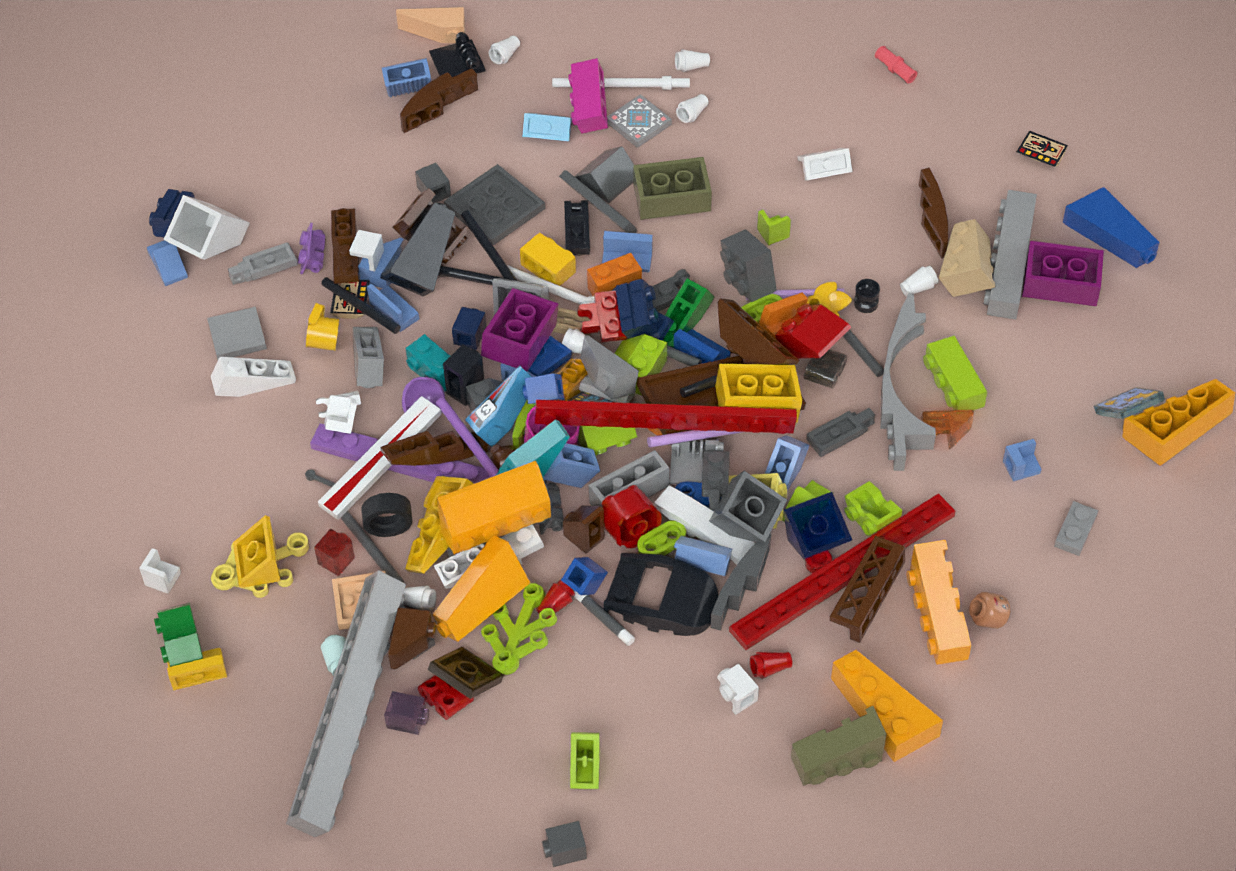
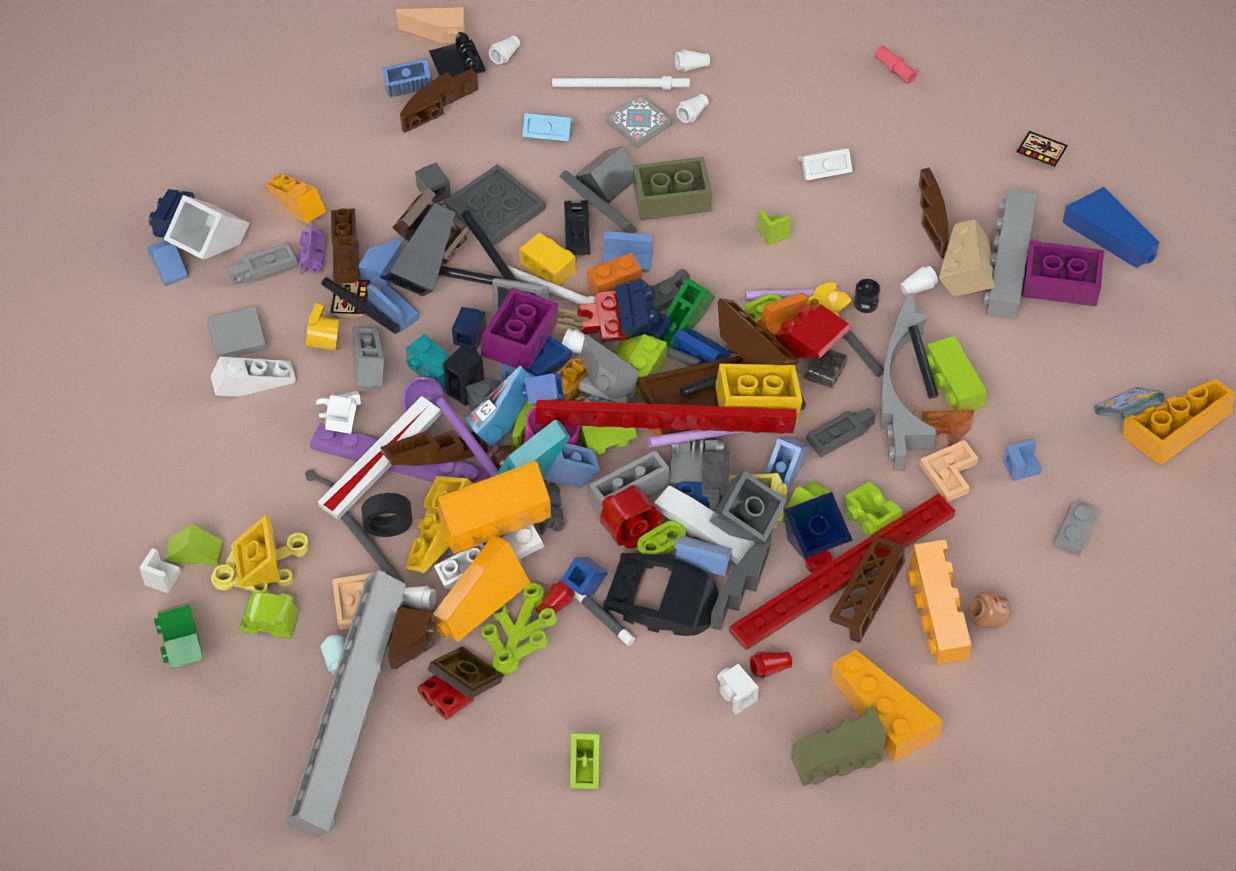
yellow panel [167,648,227,691] -> none
clear red brick [314,528,355,576] -> none
white panel [349,230,384,271] -> none
clear purple brick [384,691,429,735] -> none
dark grey brick [542,821,587,867] -> none
reddish brown slope [563,505,605,554] -> none
dark pink brick [568,58,608,134] -> none
dark grey brick [720,229,777,302] -> none
none -> lime slope [165,524,223,565]
none -> lime cylinder [239,590,299,639]
none -> light orange slope [265,174,326,224]
none -> black bar [908,325,939,399]
none -> light nougat plate [919,440,978,502]

